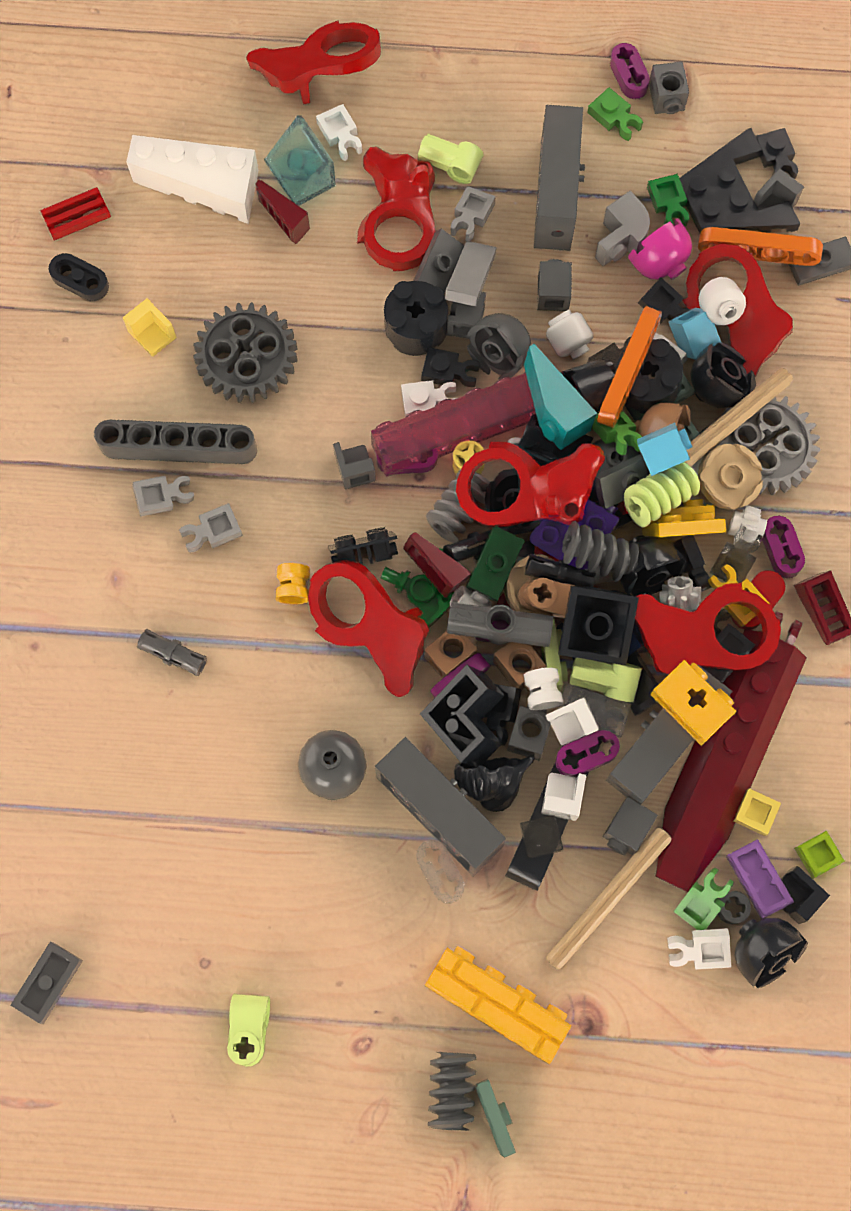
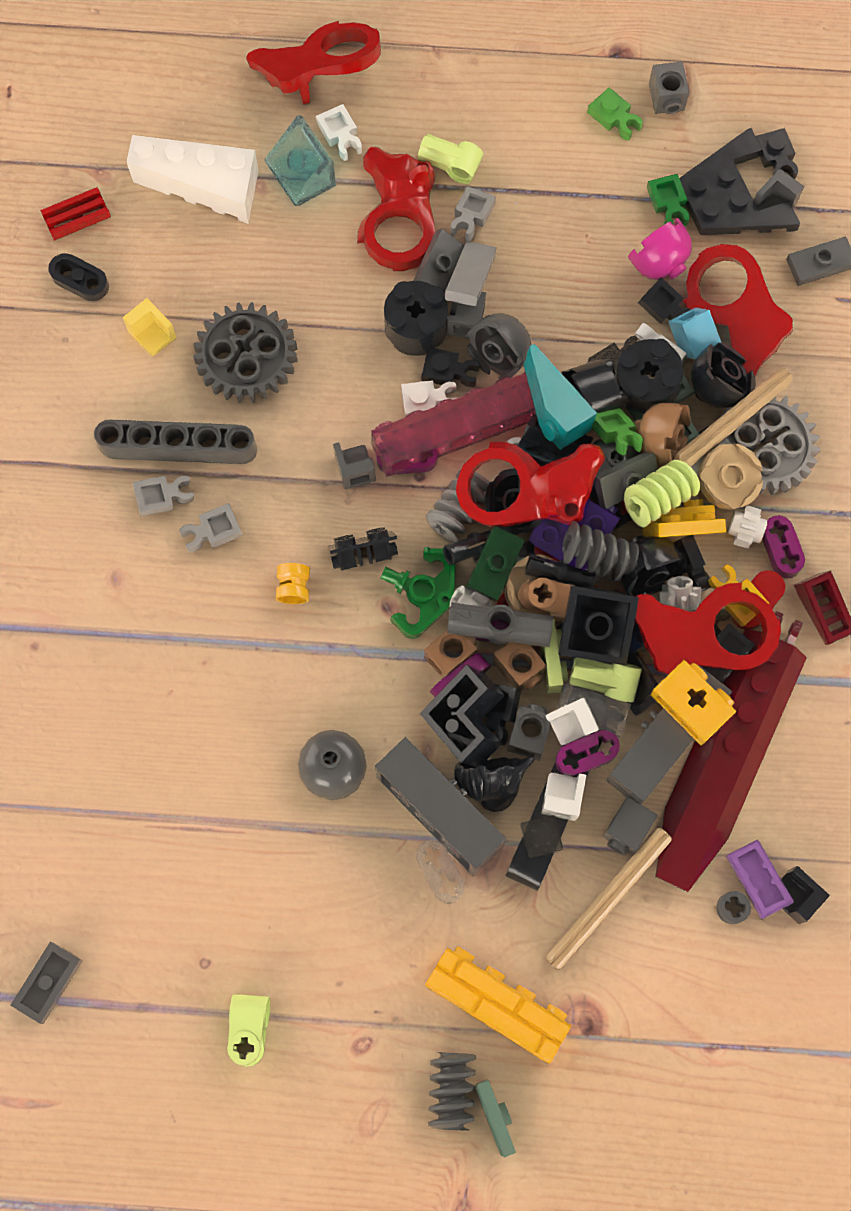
dark grey pin [137,629,207,676] -> none
dark red slope [255,180,310,244] -> none
red animal [308,560,429,697] -> none
dark red slope [403,532,471,598] -> none
light yellow wheel [452,440,484,475] -> none
white wheel [524,668,563,710] -> none
dark grey brick [534,105,585,251] -> none
dark grey brick [537,259,572,311] -> none
white head [546,309,593,360] -> none
light grey brick [595,191,650,266] -> none
orange beam [597,306,662,428] -> none
magenta beam [610,43,650,99] -> none
medium azure brick [637,423,693,476] -> none
white plate [667,928,731,969] -> none
bright green plate [674,867,734,930] -> none
orange beam [698,227,823,266] -> none
white head [699,277,746,326] -> none
clear smoke plate [709,526,762,583] -> none
light yellow plate [733,788,781,836] -> none
black cylinder [734,918,808,988] -> none
lime tile [794,831,845,879] -> none

